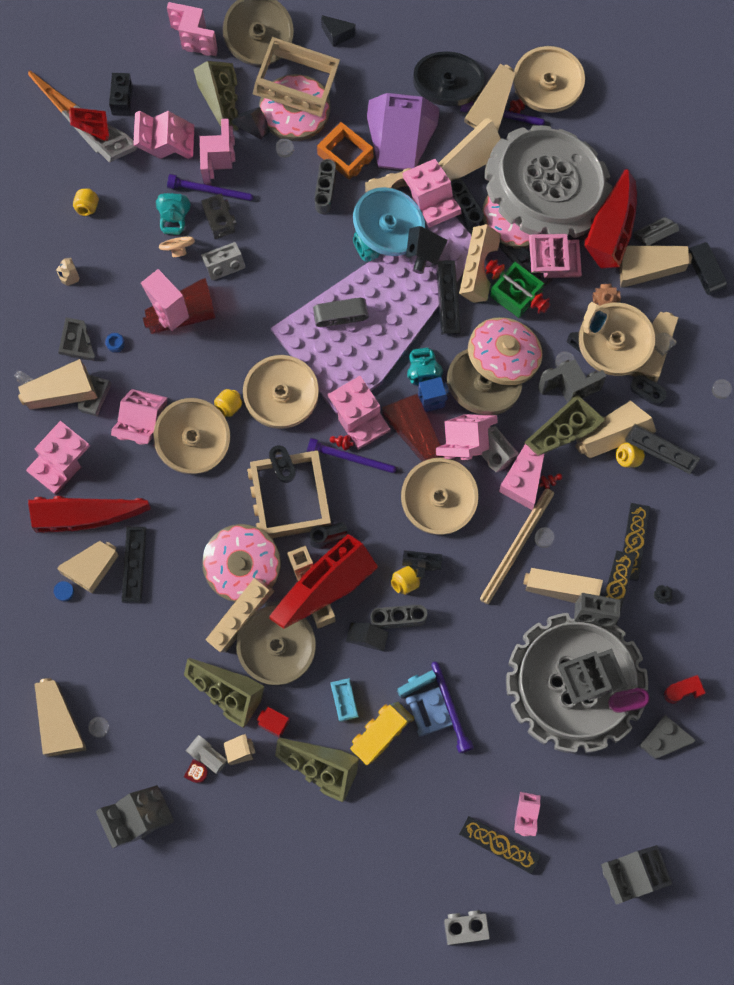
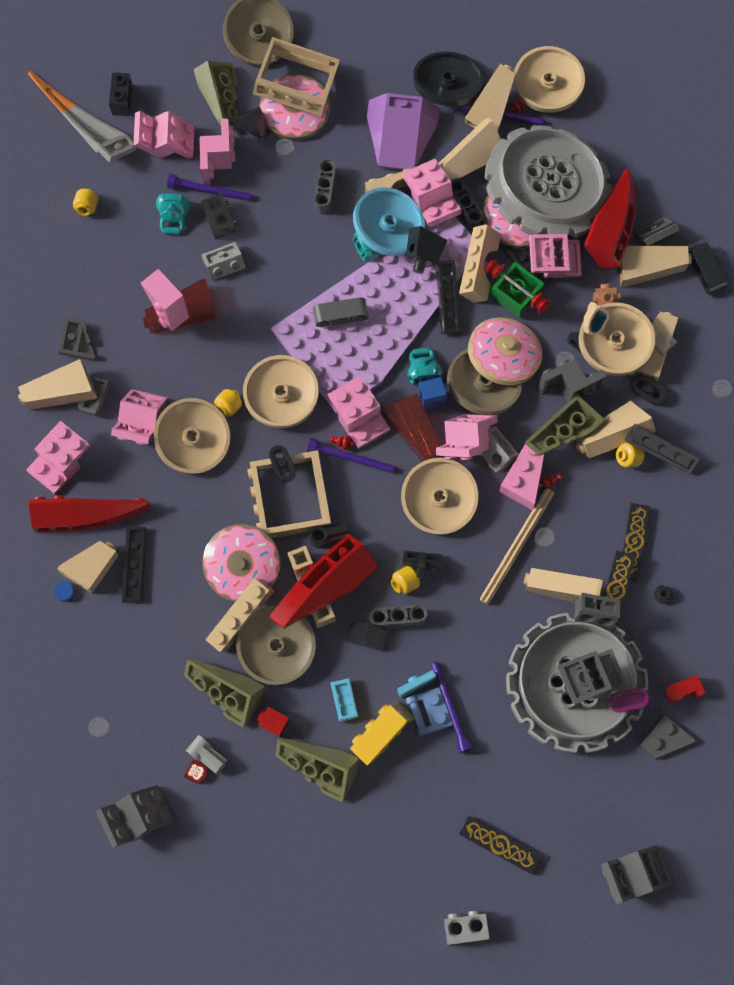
clear tile [14,370,33,385] -> none
tan slope [35,678,86,757] -> none
tan rock [56,258,80,286] -> none
red wing [69,107,109,141] -> none
blue tile [105,333,125,353] -> none
light nougat piece [159,237,195,257] -> none
bright pink bracket [167,2,218,56] -> none
tan slope [224,734,256,765] -> none
orange window [317,122,374,180] -> none
black slope [321,15,356,47] -> none
bright pink brick [514,792,540,836] -> none

